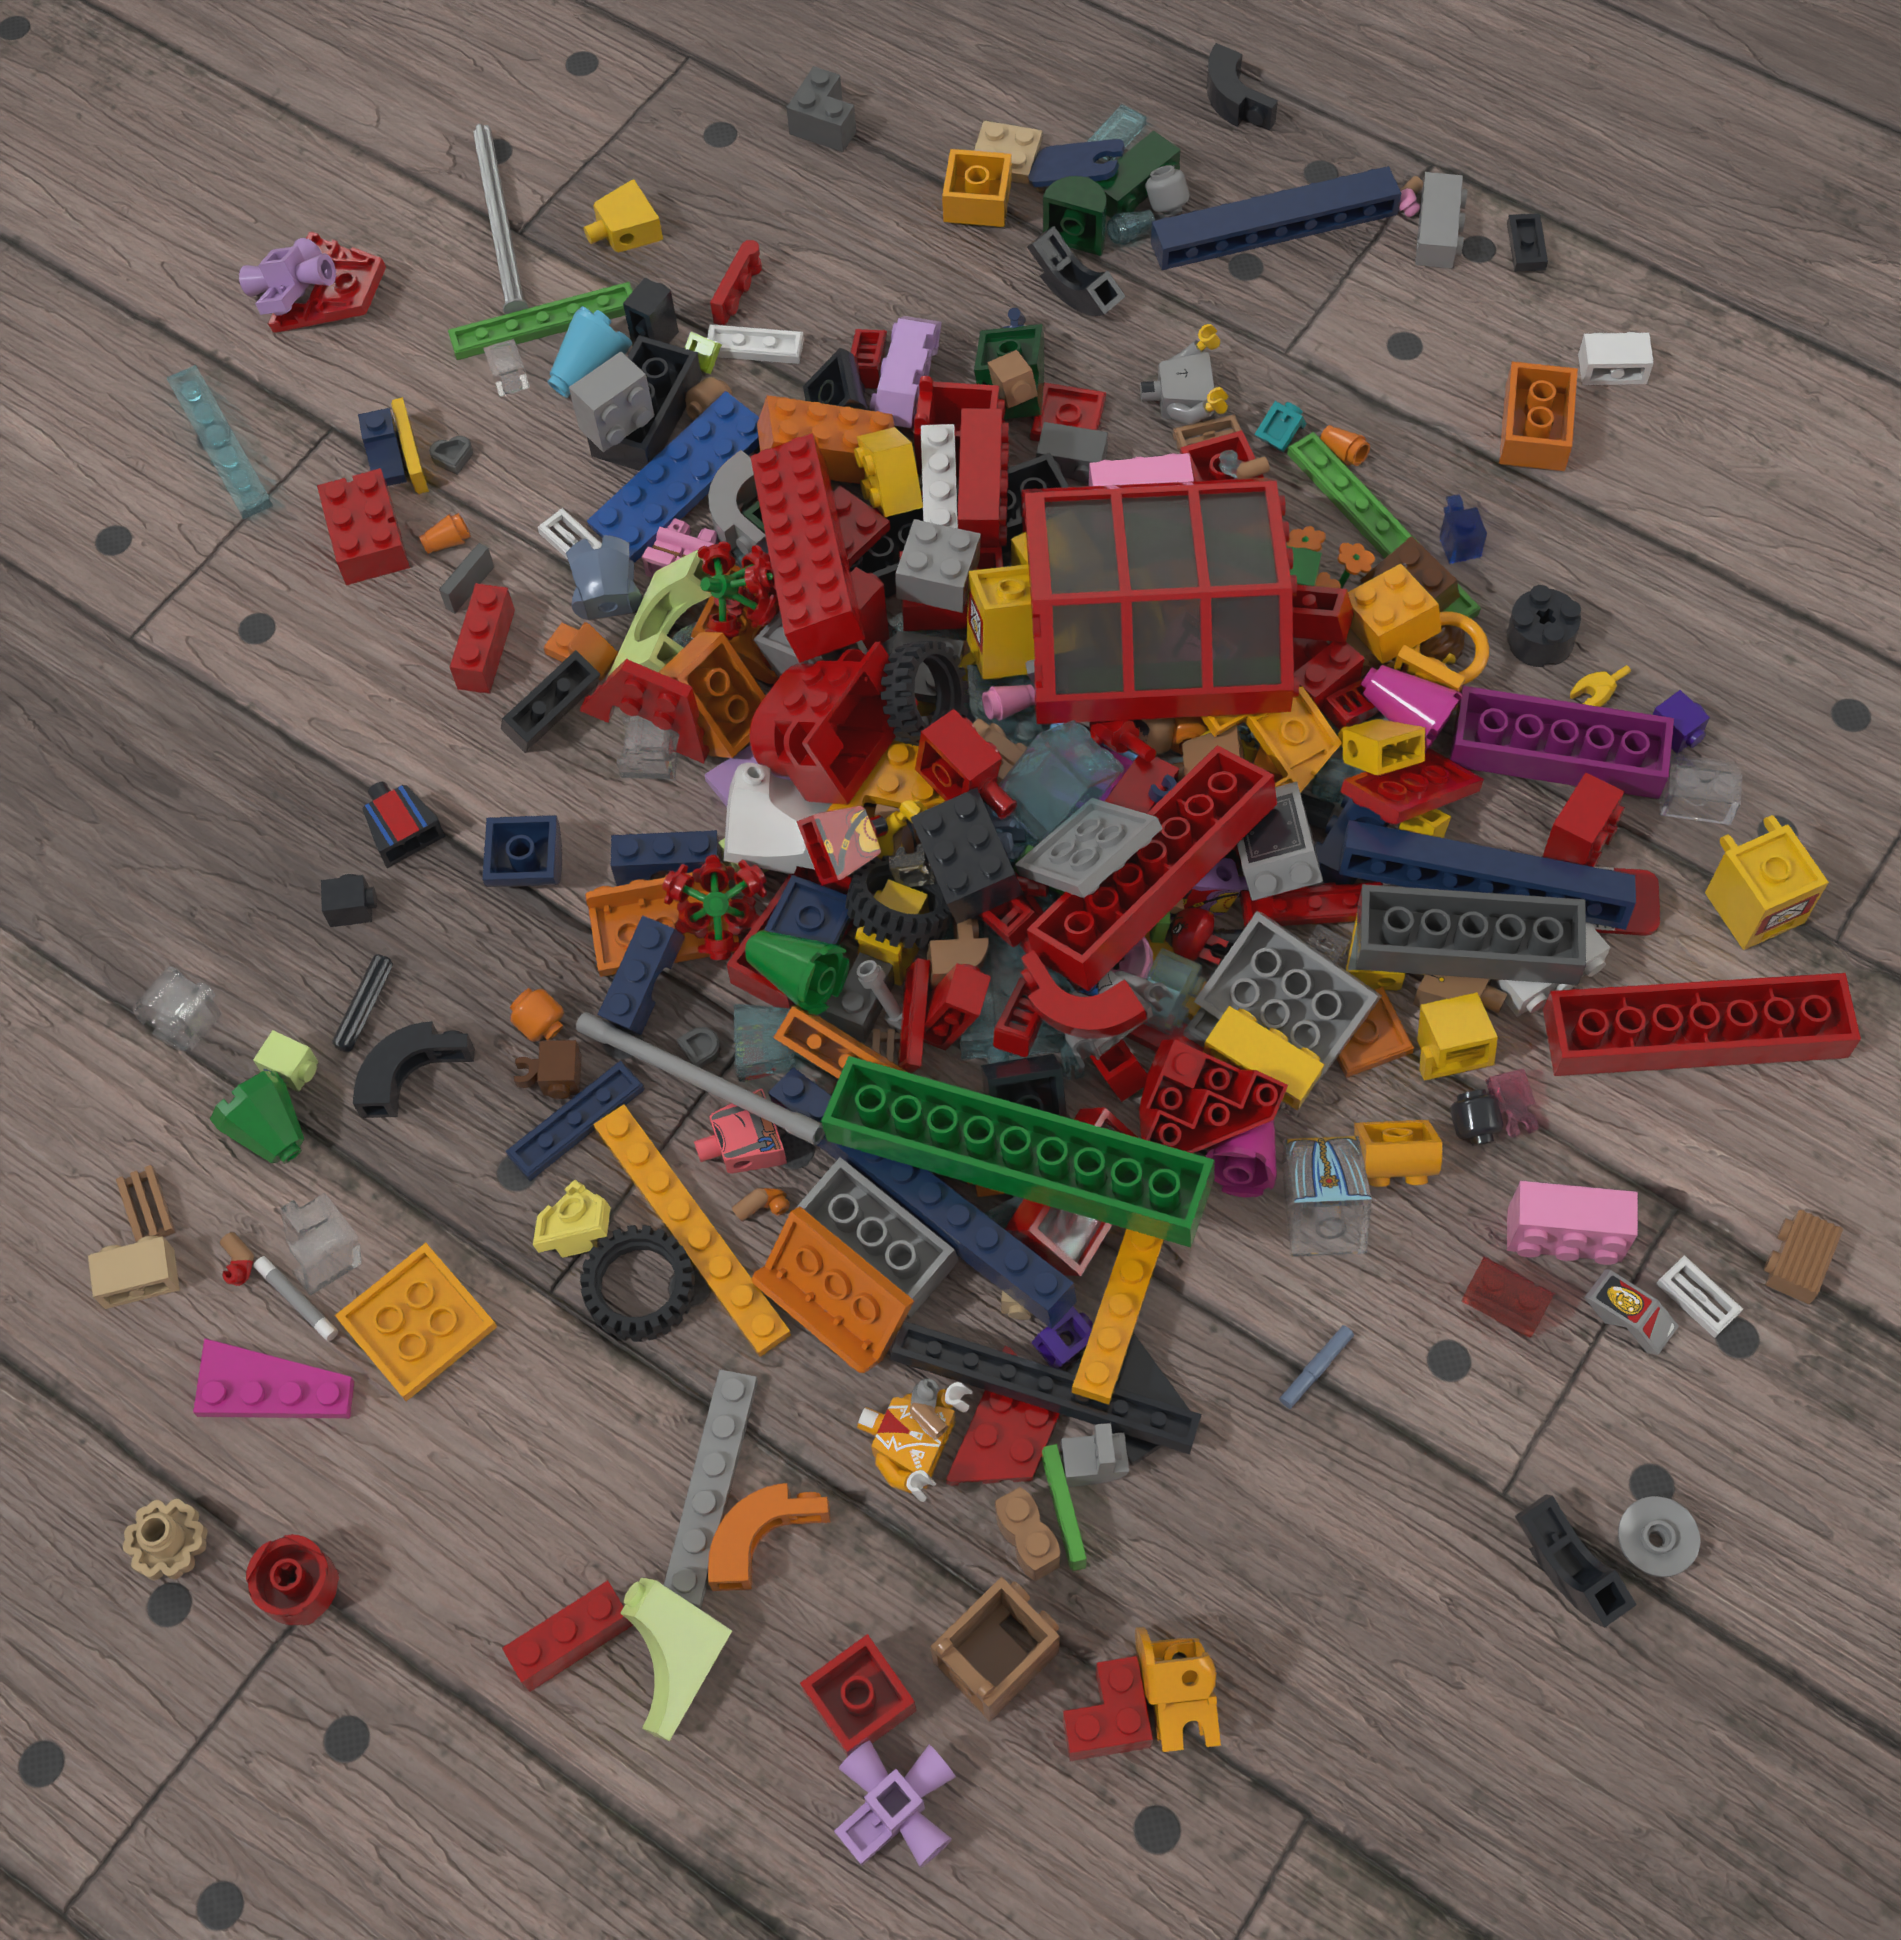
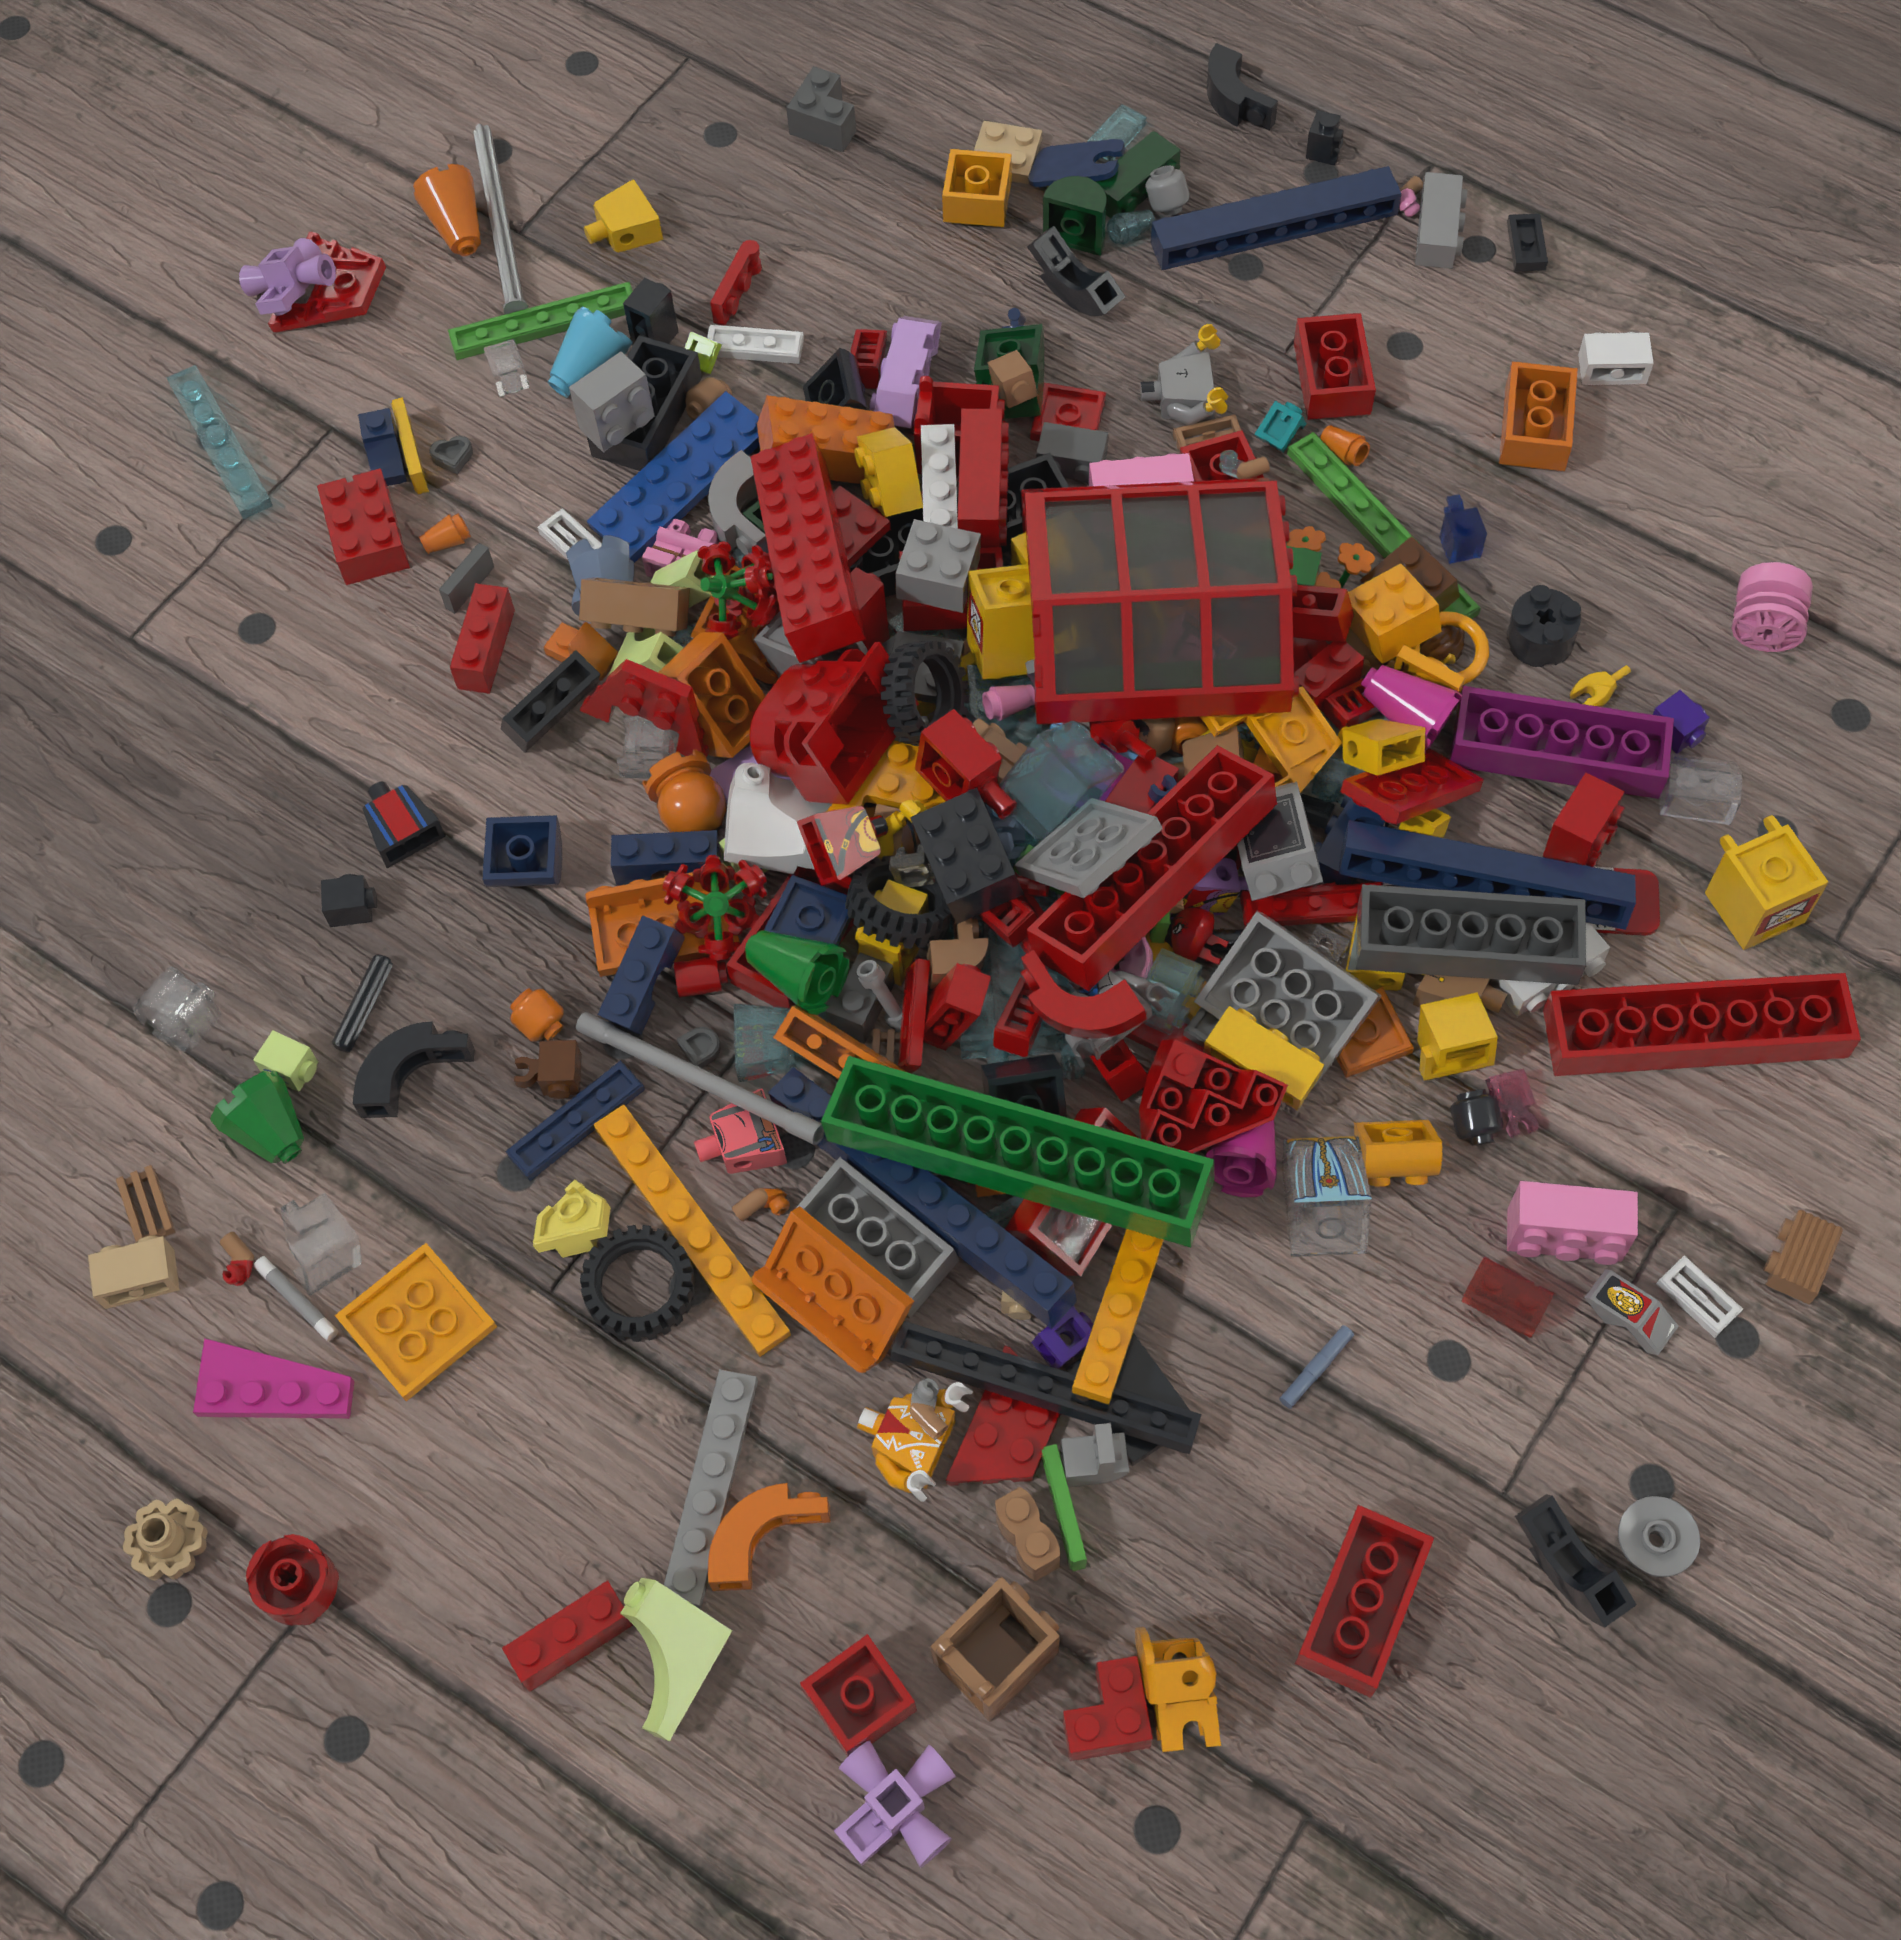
none -> orange cone [413,164,481,256]
none -> medium nougat brick [579,577,690,636]
none -> orange tile [642,750,727,832]
none -> red brick [674,957,728,998]
none -> red brick [1294,313,1376,420]
none -> red brick [1295,1505,1434,1698]
none -> black brick [1305,110,1344,166]
none -> bright pink wheel [1731,562,1813,652]

